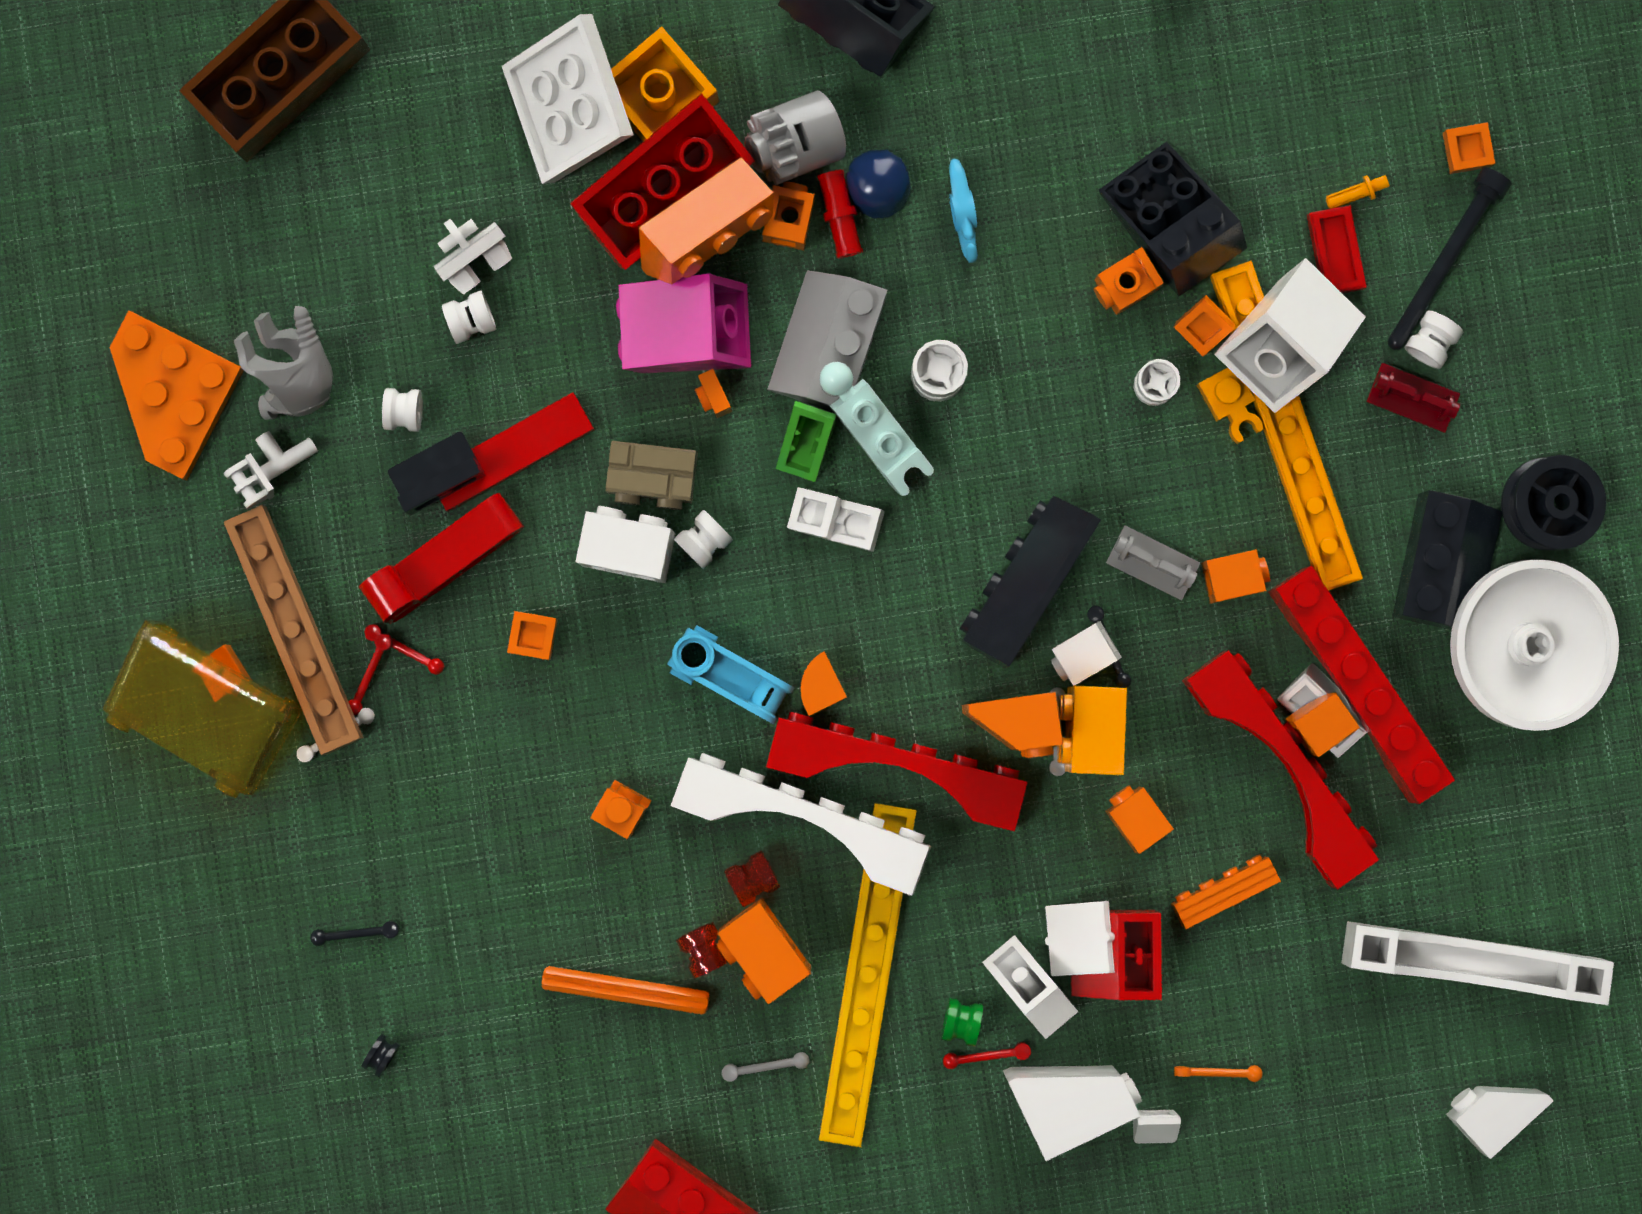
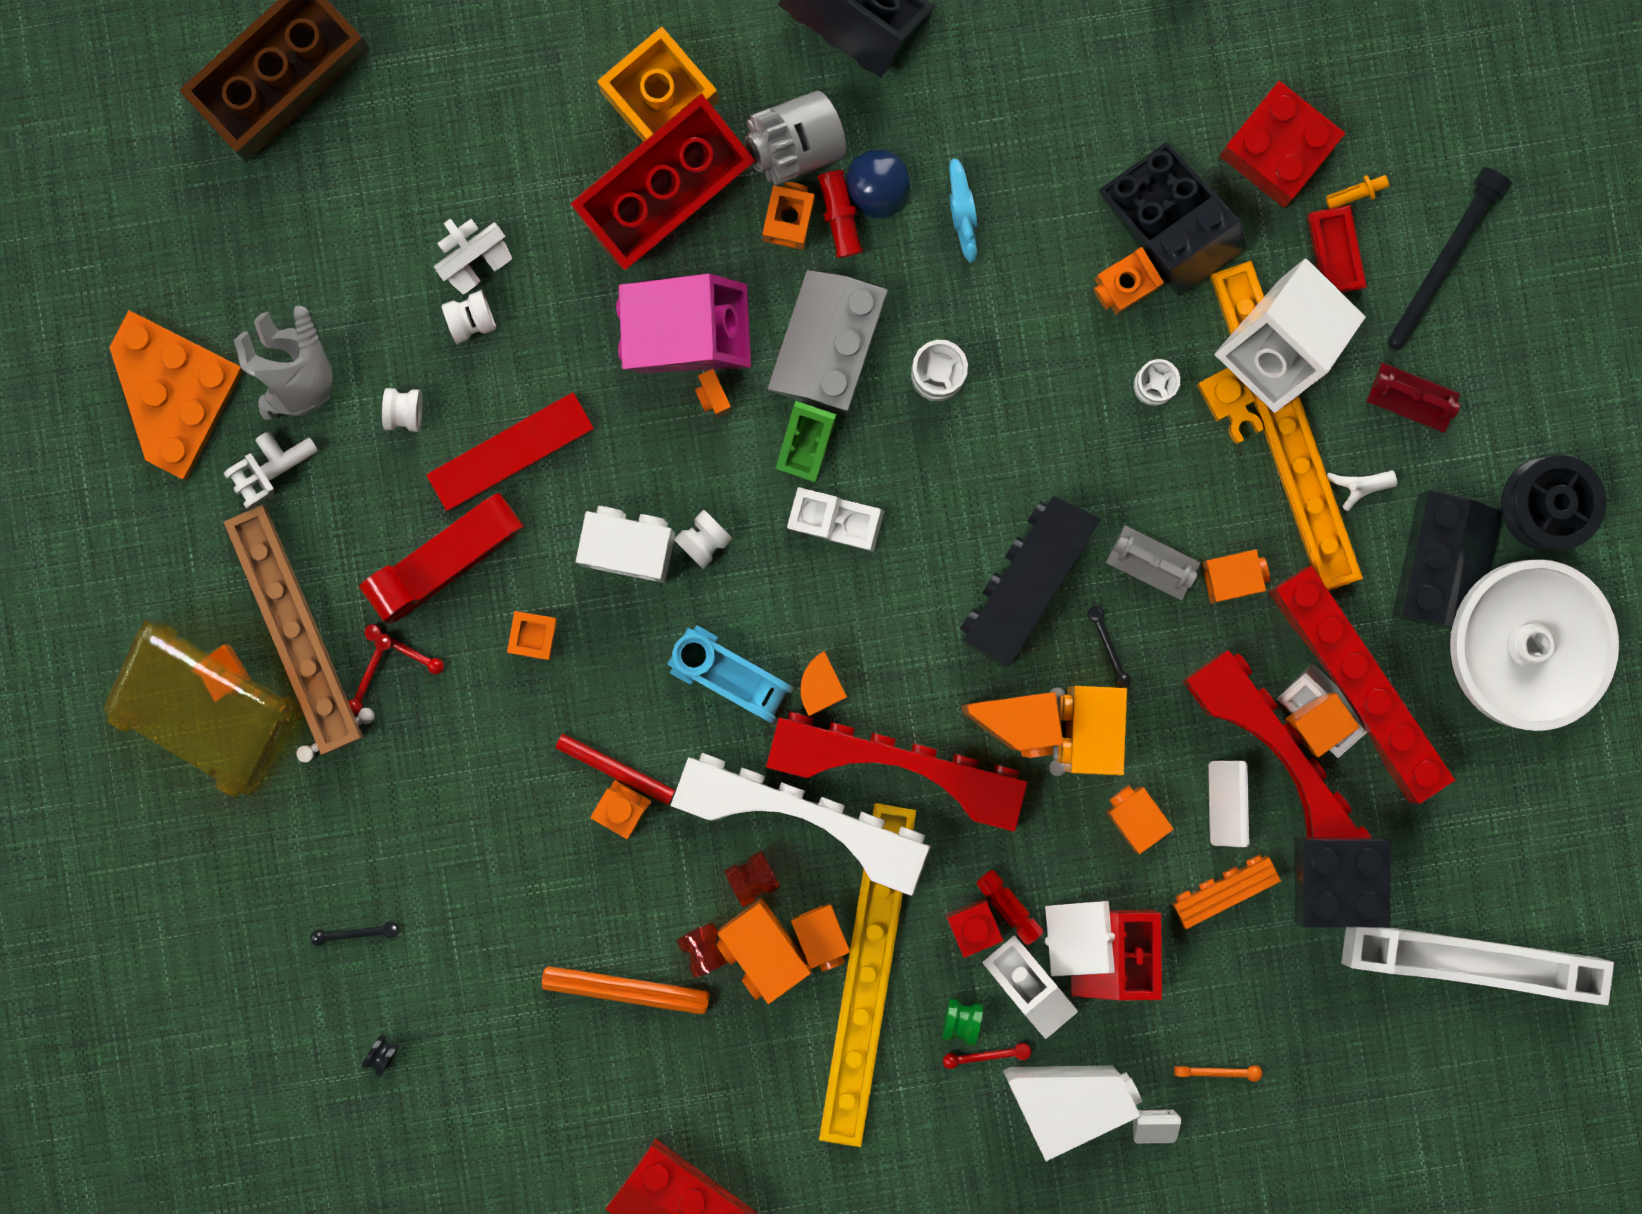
black panel [388,432,486,515] -> none
white plate [502,14,634,184] -> none
dark tan brick [606,441,698,510] -> none
slope [639,157,774,285] -> none
light grey hinge [722,1052,810,1082] -> none
light aqua plate [820,362,934,496] -> none
white brick [1051,621,1122,686] -> none
orange plate [1174,295,1236,356] -> none
white wheel [1404,310,1464,369] -> none
orange plate [1443,122,1495,174] -> none
white slope [1446,1086,1553,1159] -> none
none -> red bar [555,733,676,805]
none -> orange brick [791,902,850,972]
none -> red brick [945,898,1003,958]
none -> red axle [976,870,1043,945]
none -> white slope [1208,760,1249,847]
none -> red brick [1219,81,1346,208]
none -> black brick [1294,837,1391,928]
none -> white bar [1327,471,1397,511]

